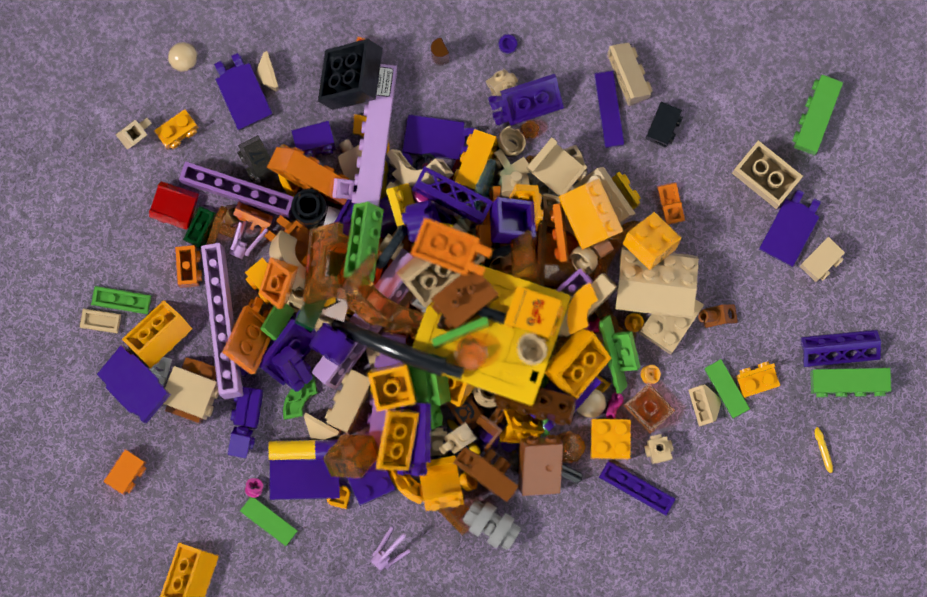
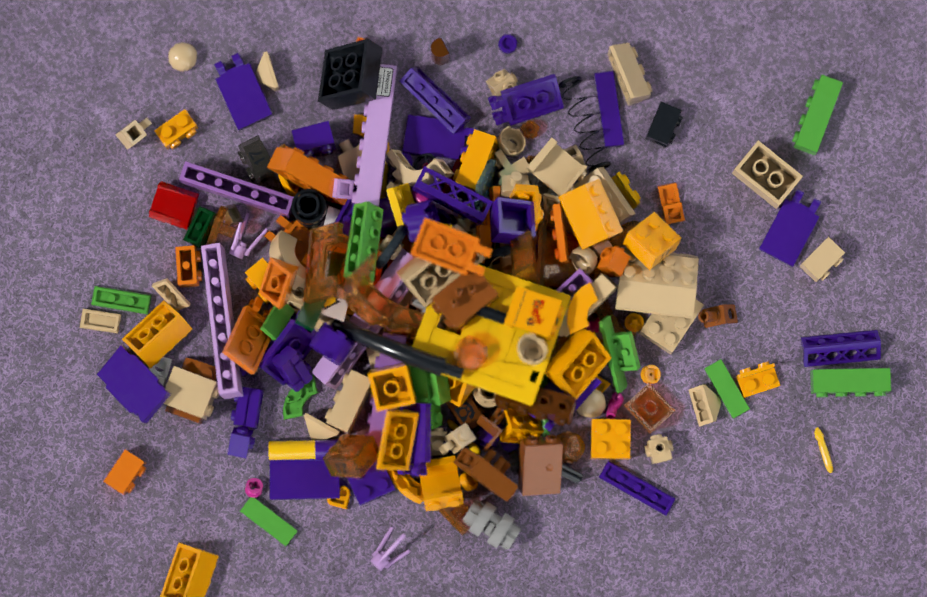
orange plate [233,201,273,233] -> none
bright green tile [432,317,489,349] -> none
none -> tan slope [152,278,191,311]
none -> dark purple fence [399,66,471,134]
none -> black piece [558,76,611,173]
none -> orange brick [596,246,630,277]

